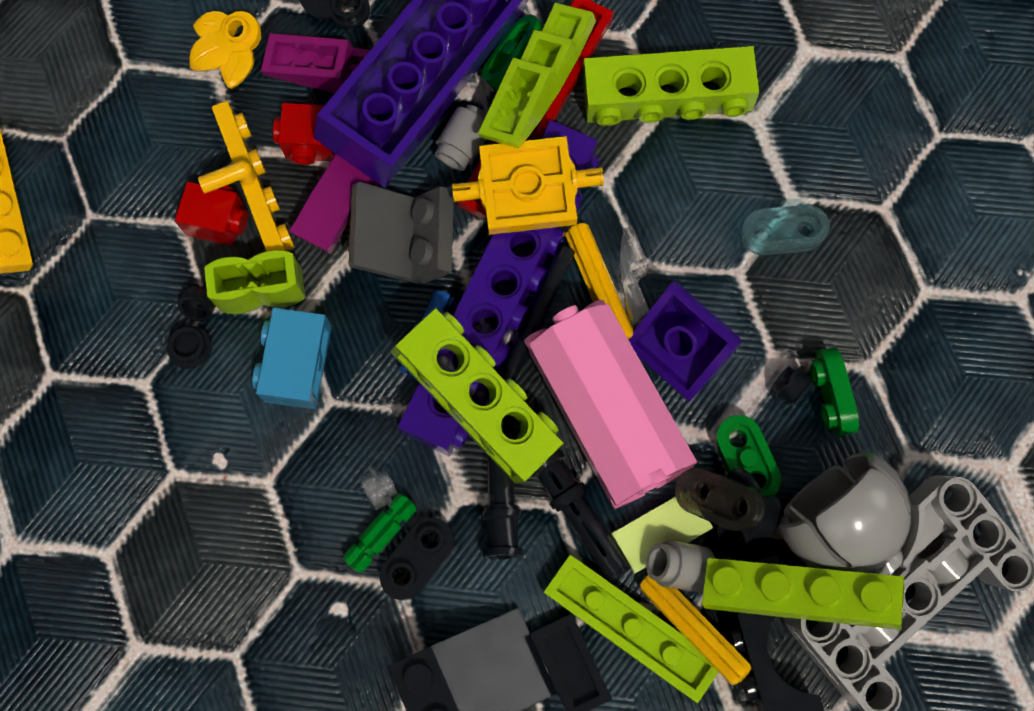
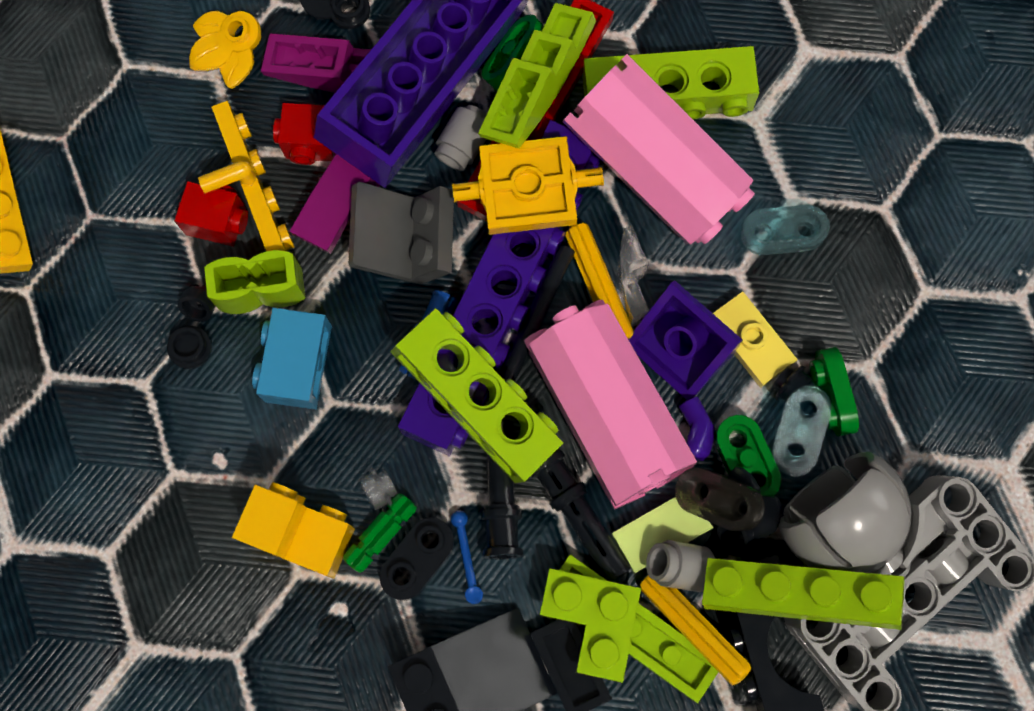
none -> yellow brick [232,482,355,579]
none -> blue hinge [450,510,483,604]
none -> lime plate [540,568,641,683]
none -> bright pink brick [563,54,755,245]
none -> dark purple arm [679,397,716,461]
none -> light yellow plate [713,292,798,388]
none -> clear light blue plate [772,386,832,476]

